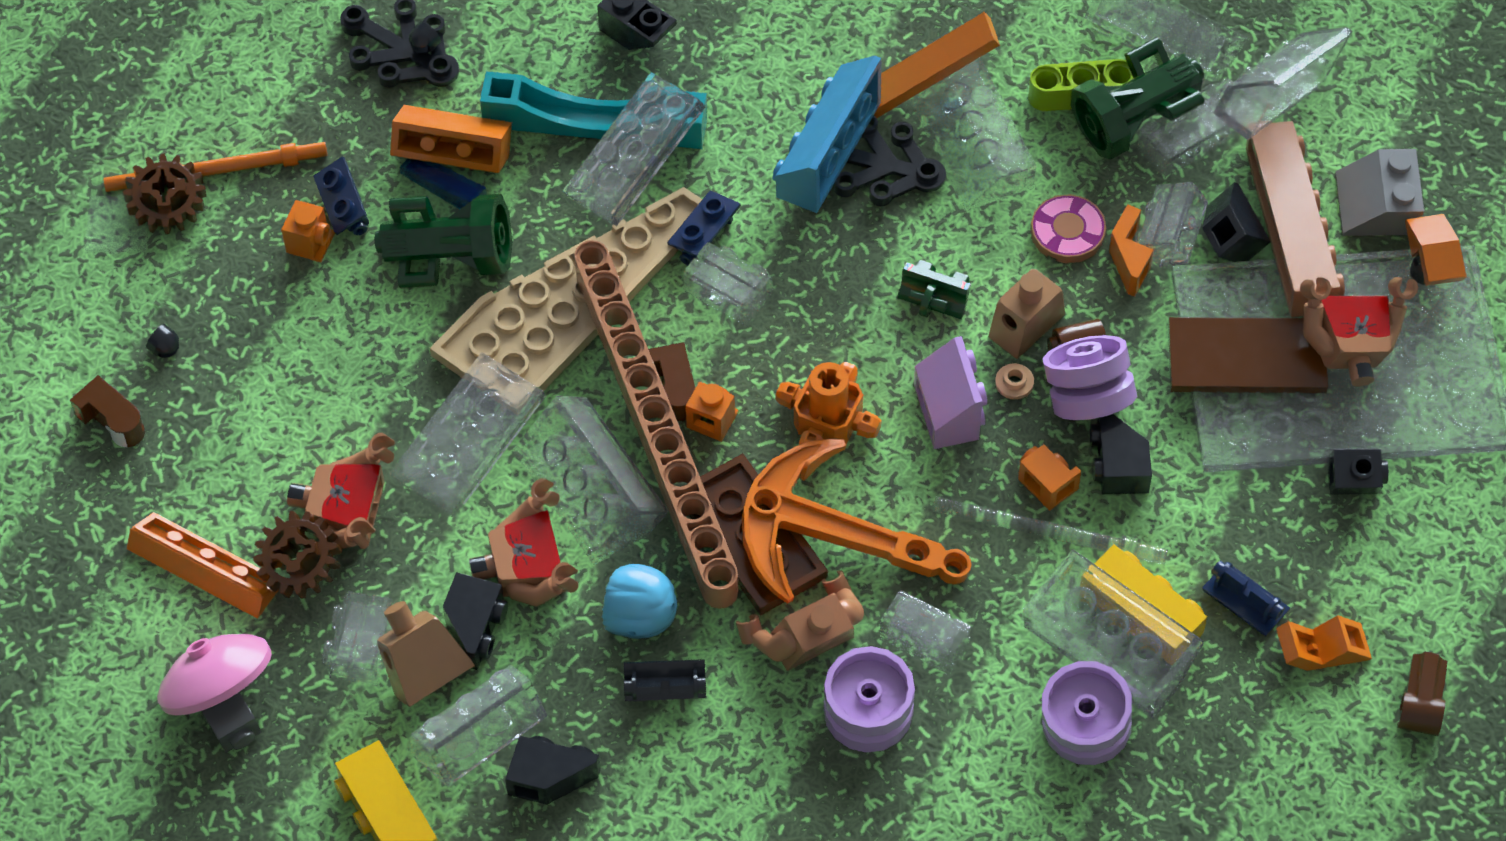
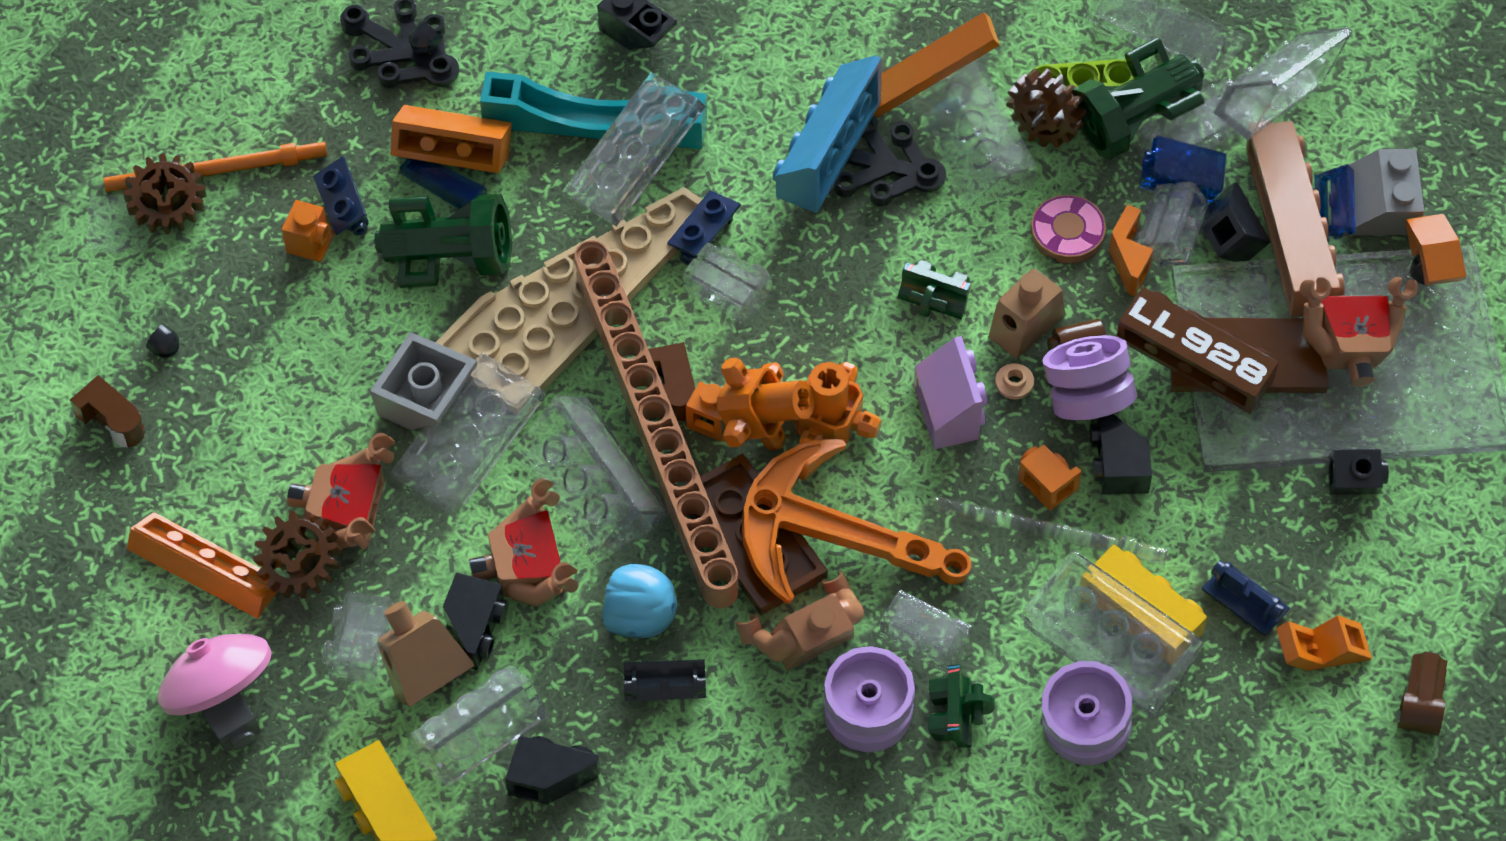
none -> light grey slope [370,332,478,430]
none -> orange piece [717,358,815,451]
none -> dark green hips [928,664,995,748]
none -> reddish brown gear [1006,69,1086,148]
none -> reddish brown brick [1116,287,1279,415]
none -> clear blue hinge [1139,135,1227,203]
none -> clear blue tile [1314,164,1356,242]

